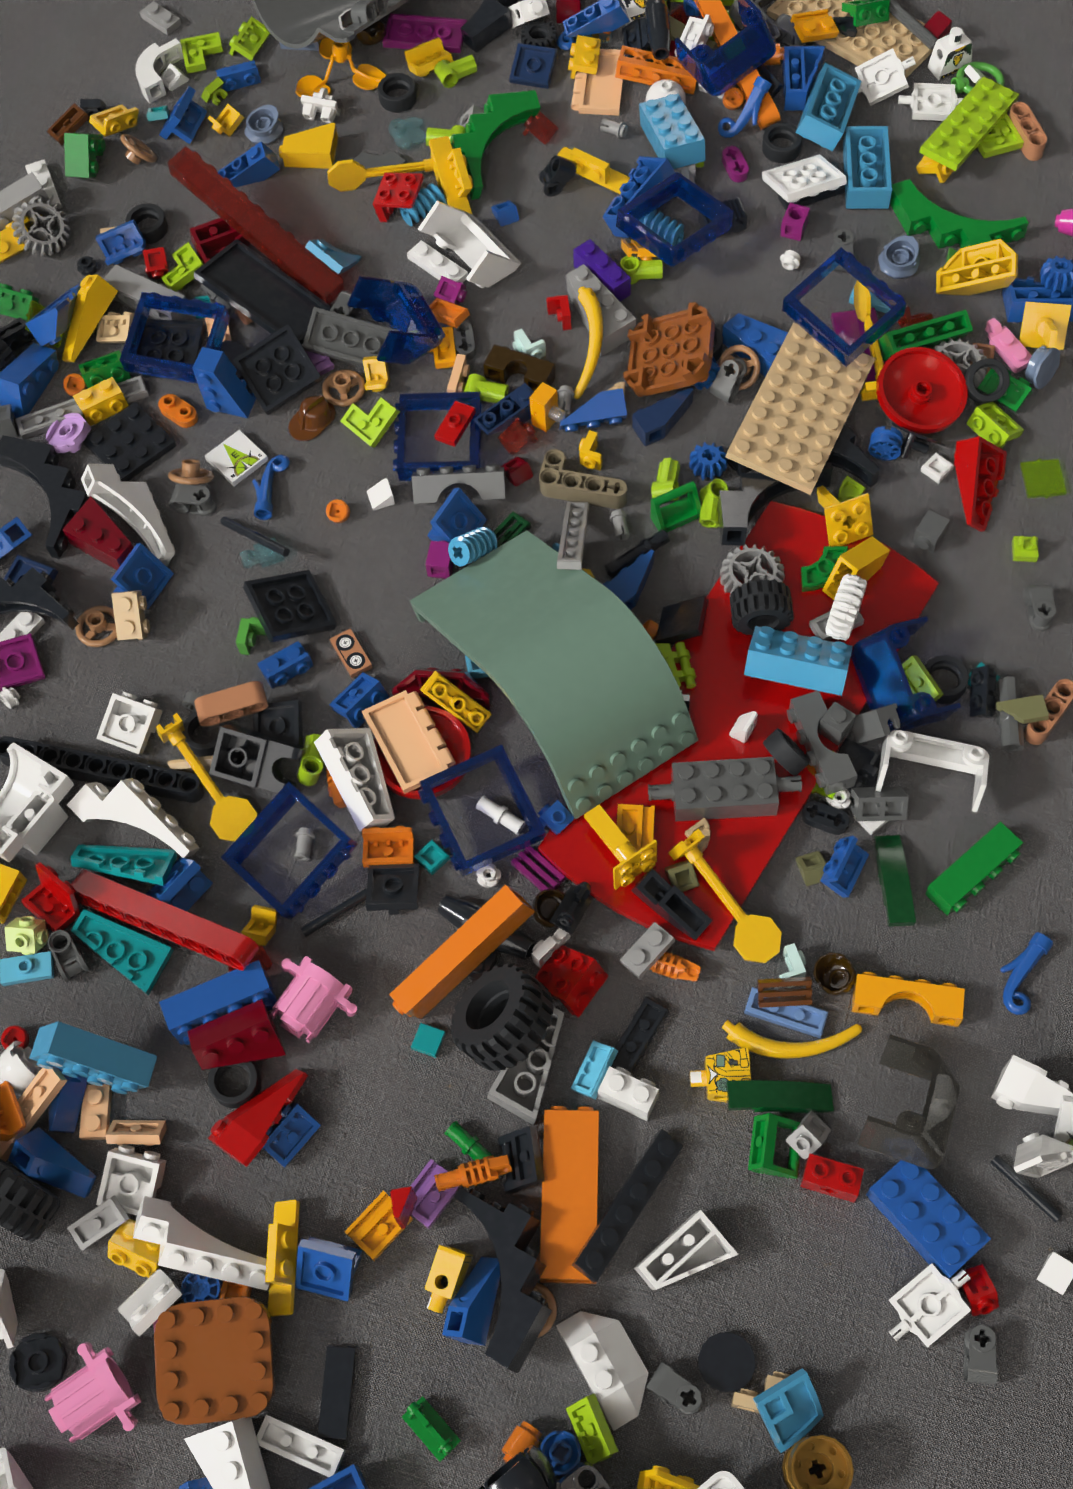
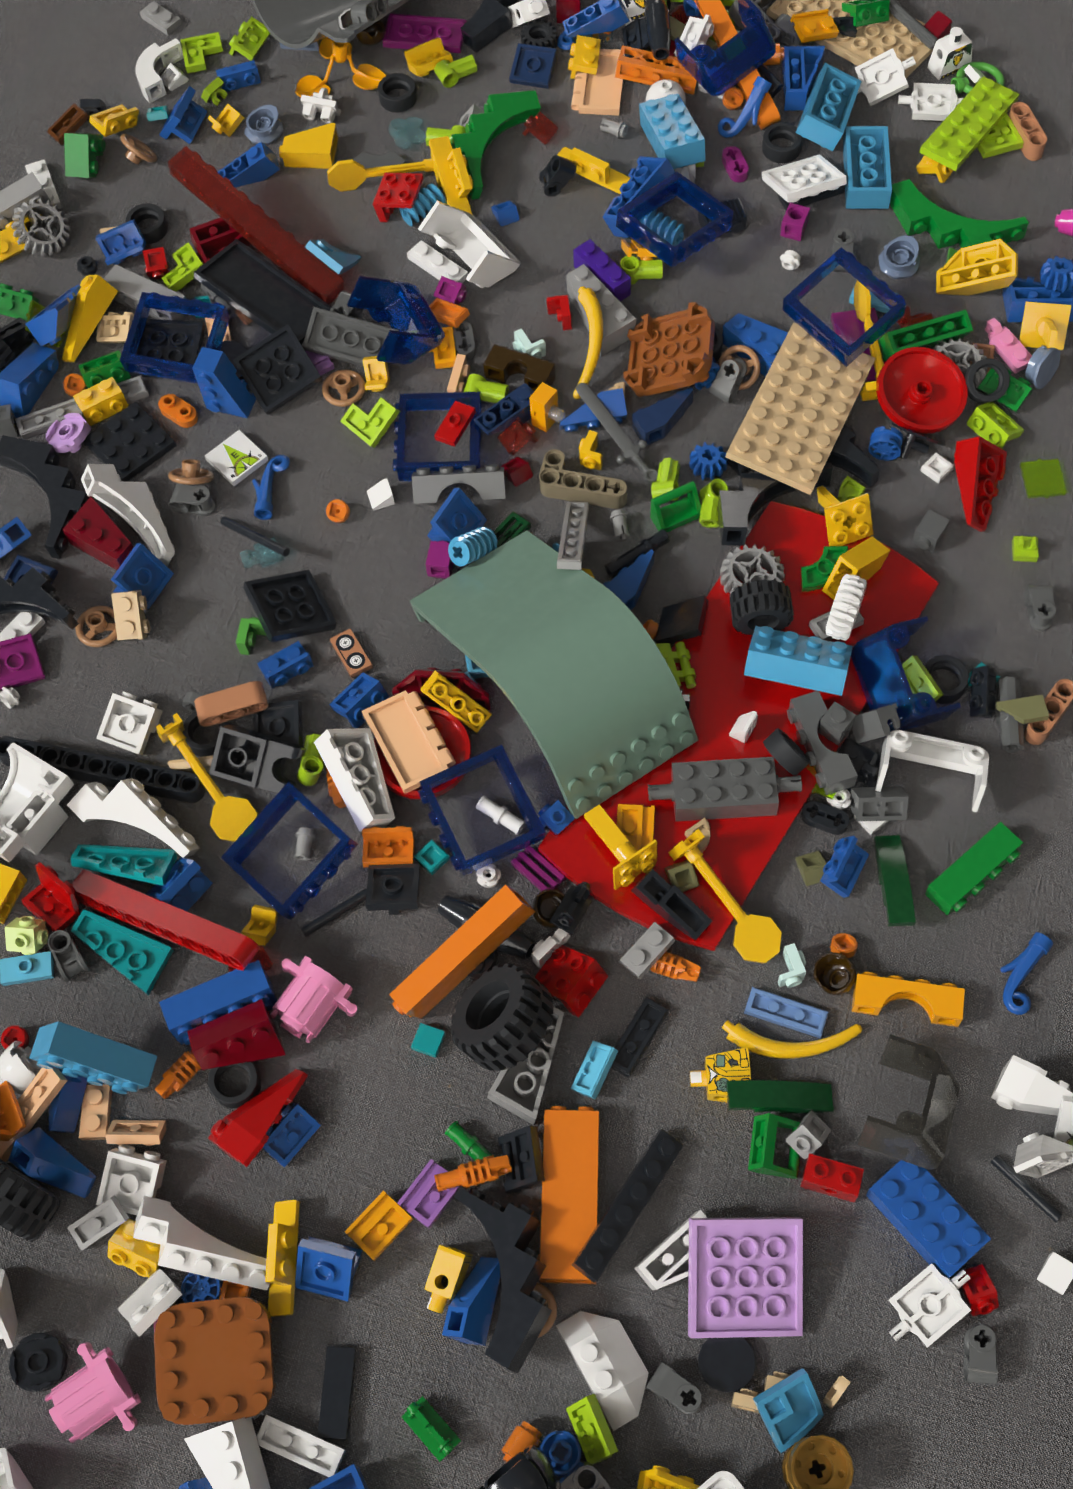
reddish brown piece [288,395,336,441] -> none
red slope [390,1186,417,1229] -> none
light grey pin [557,385,575,416] -> none
white brick [598,1066,659,1121] -> none
reddish brown tile [757,977,812,1008] -> none
none -> orange hinge [155,1050,201,1099]
none -> dark grey sword [576,383,658,484]
none -> lavender plate [688,1217,803,1338]
none -> tan tile [823,1376,850,1409]
none -> orange tile [830,933,858,958]

